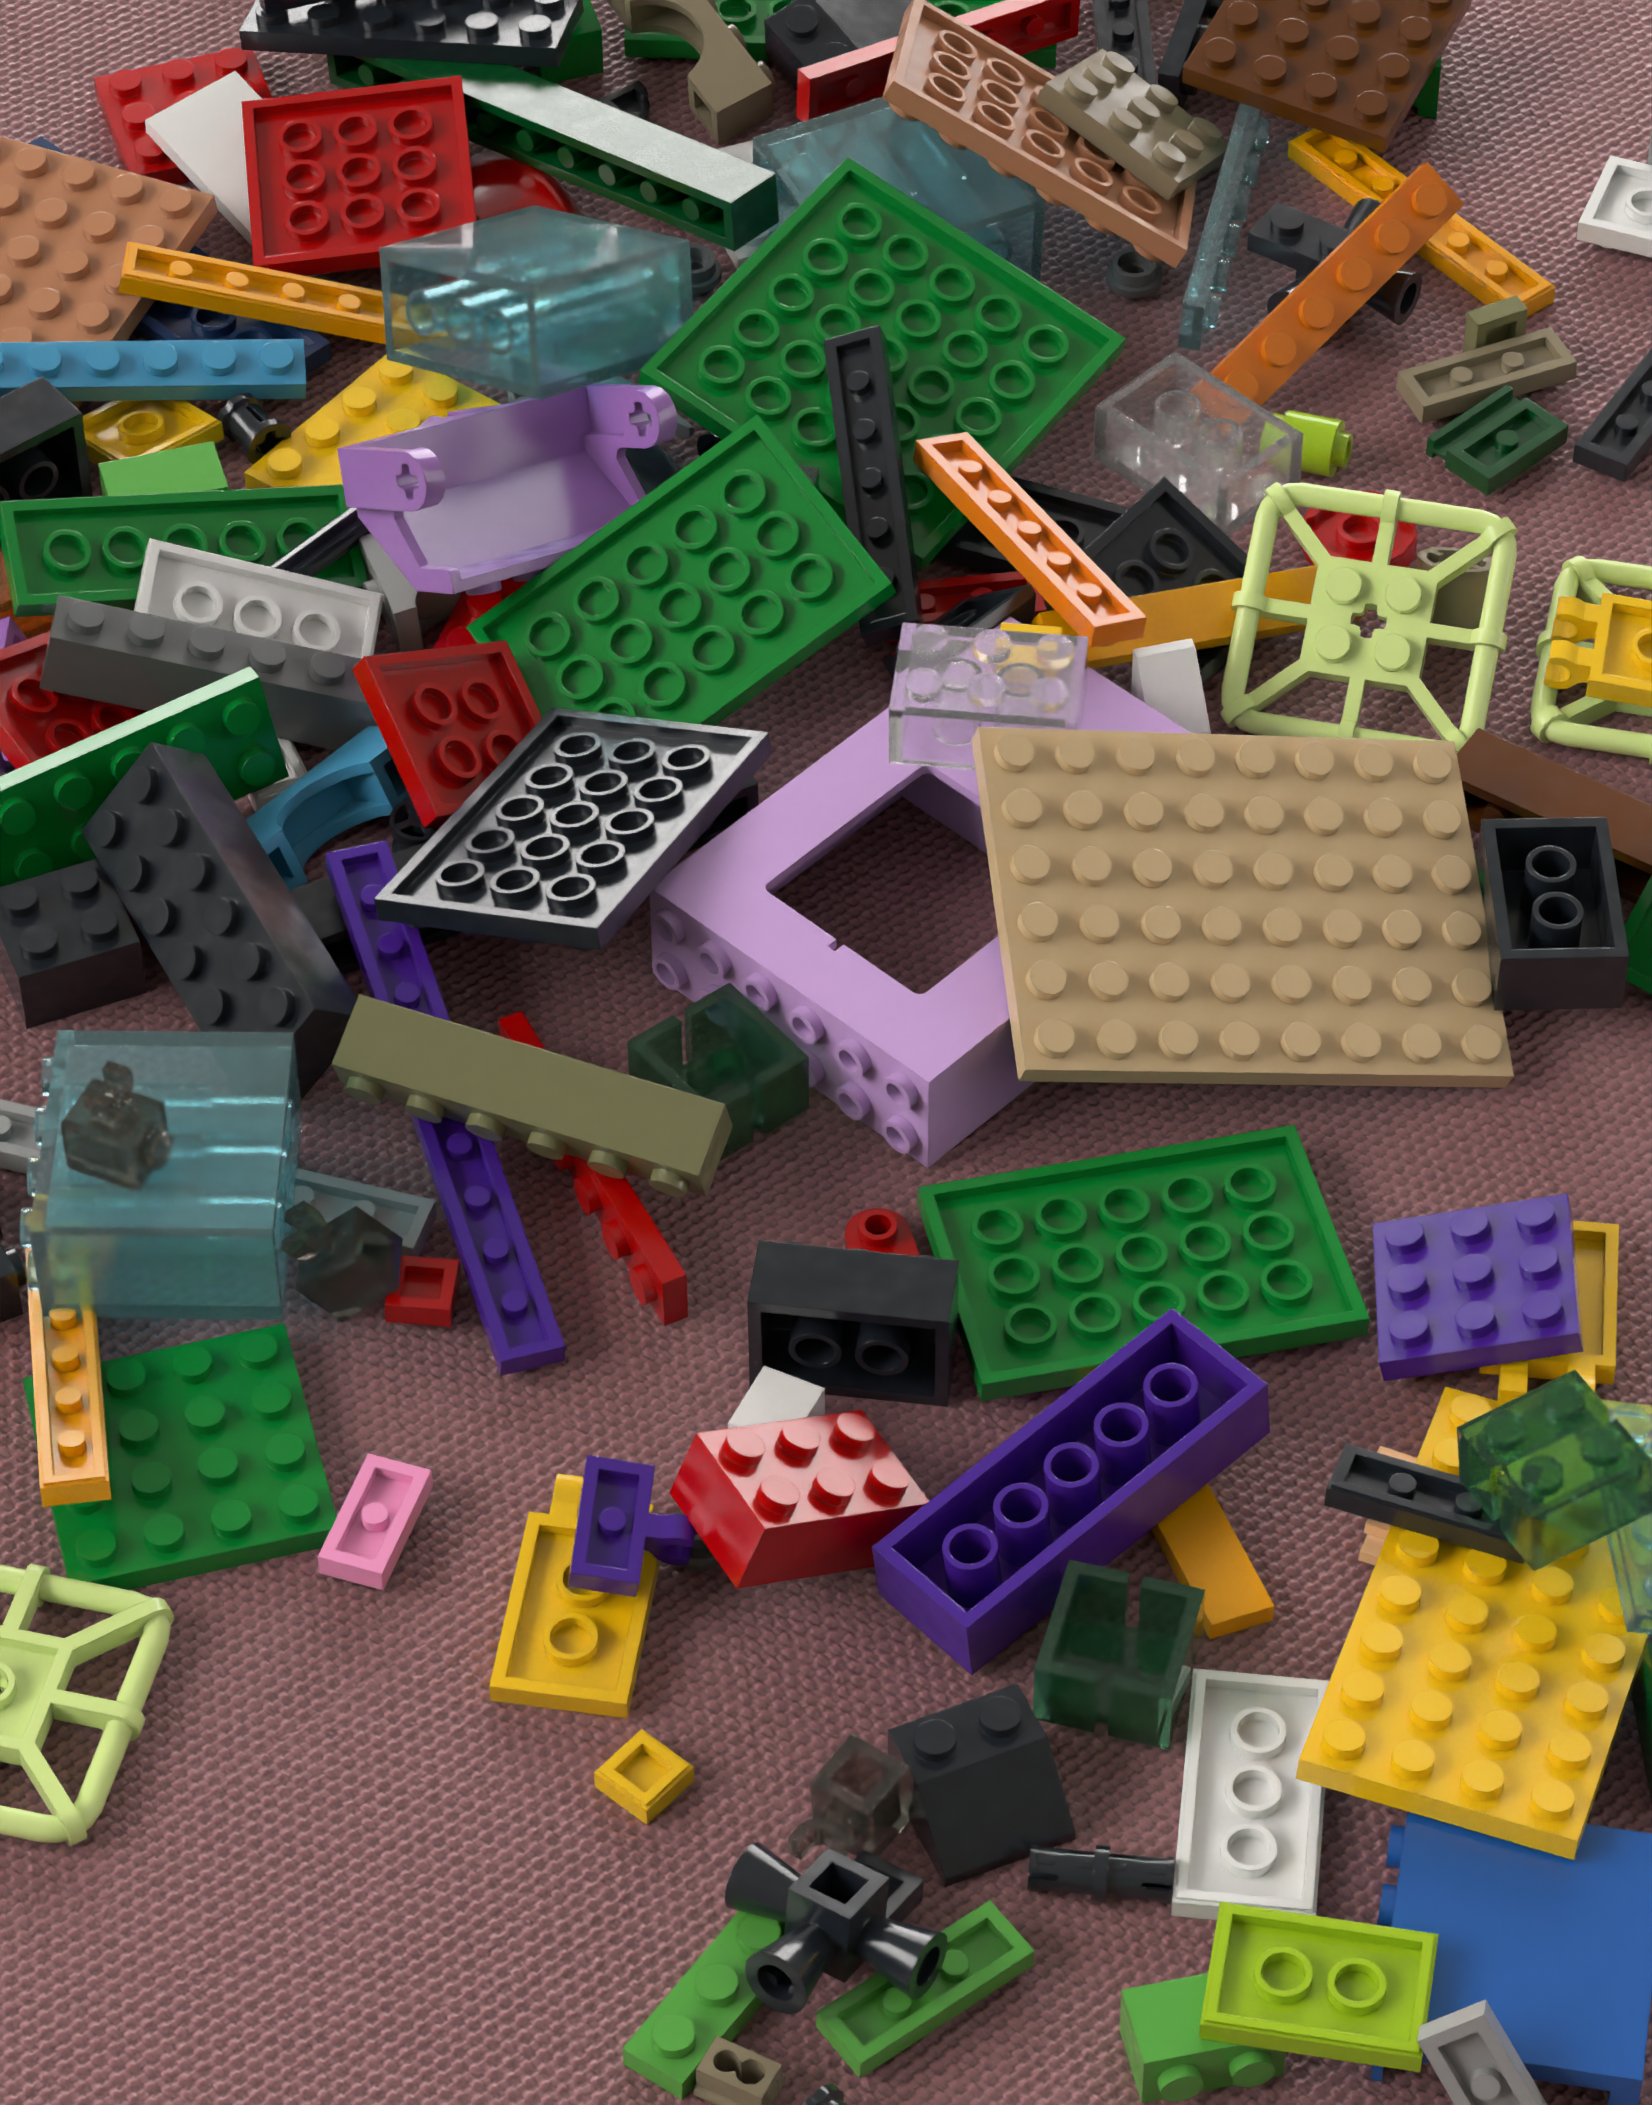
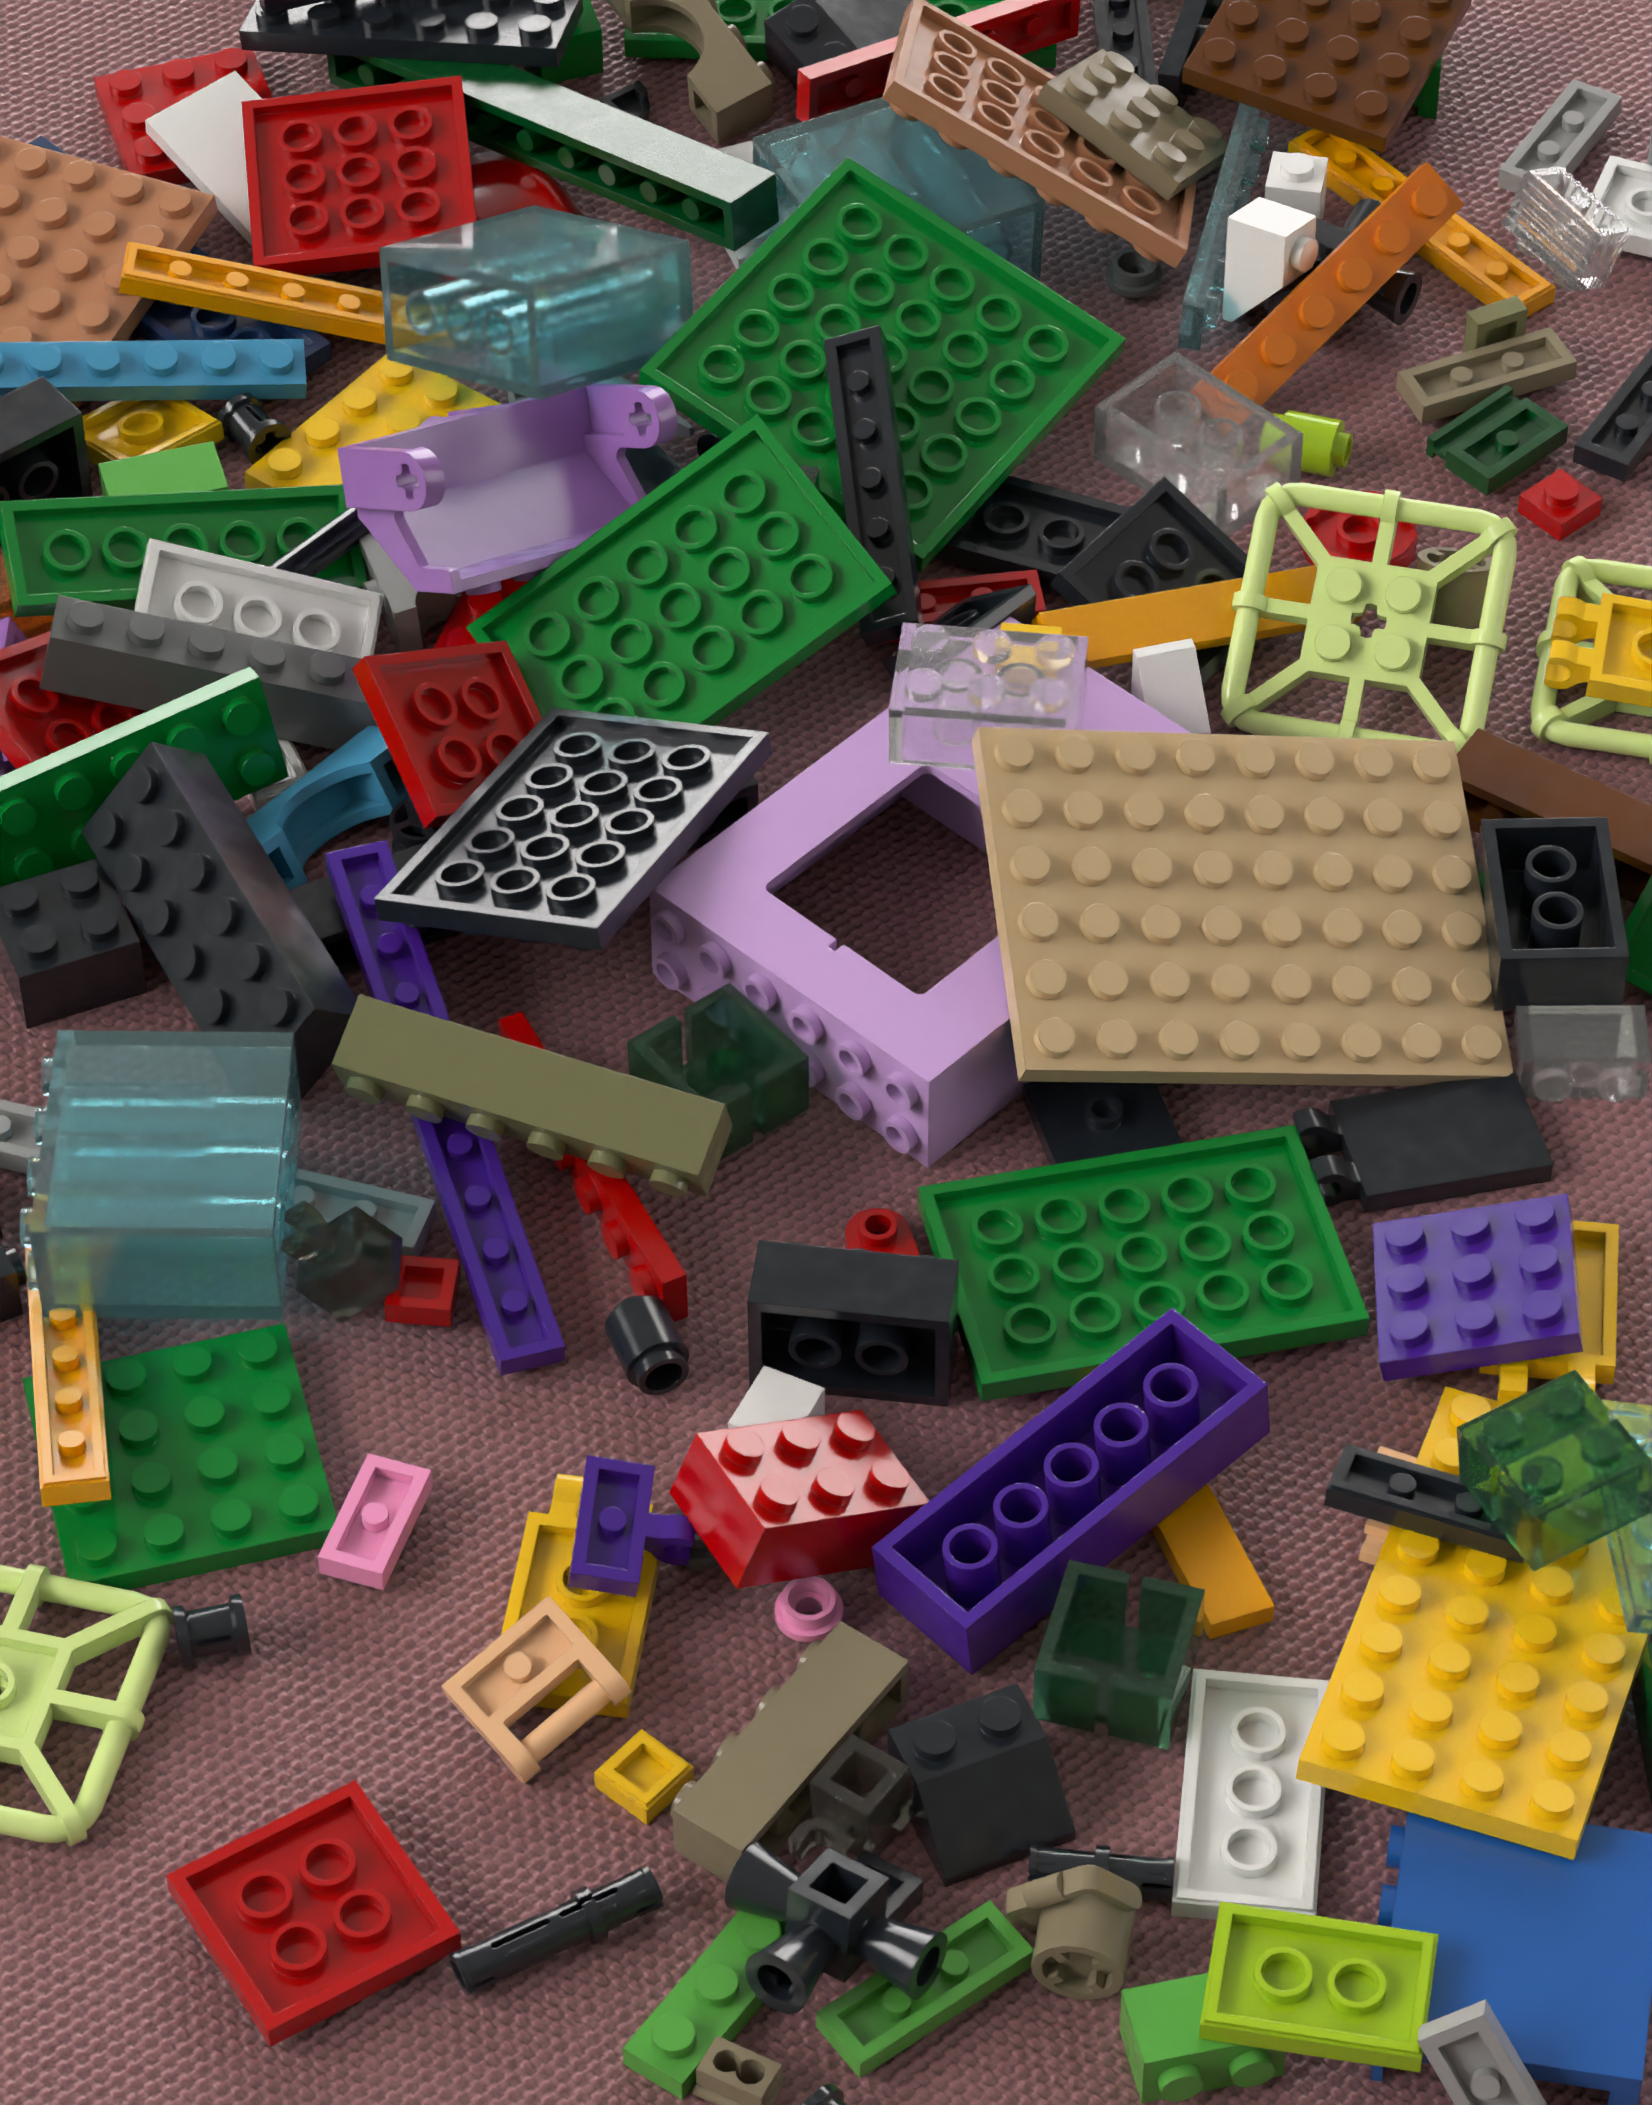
clear smoke brick [60,1060,173,1193] -> none
dark grey plate [665,244,722,295] -> none
orange plate [913,432,1147,647] -> none
none -> red plate [166,1780,462,2047]
none -> black bush [171,1593,252,1668]
none -> light nougat plate [441,1595,632,1784]
none -> black pin [449,1865,664,1997]
none -> black brick [605,1295,689,1395]
none -> dark tan brick [670,1621,909,1882]
none -> bright pink plate [774,1576,844,1643]
none -> dark tan piece [1006,1865,1142,2000]
none -> black plate [1023,1082,1182,1165]
none -> white slope [1222,197,1318,322]
none -> white brick [1264,151,1328,220]
none -> black tile [1292,1070,1553,1213]
none -> light grey plate [1498,79,1622,204]
none -> clear brick [1501,166,1632,291]
none -> clear brick [1512,1005,1651,1102]
none -> red plate [1518,468,1602,542]

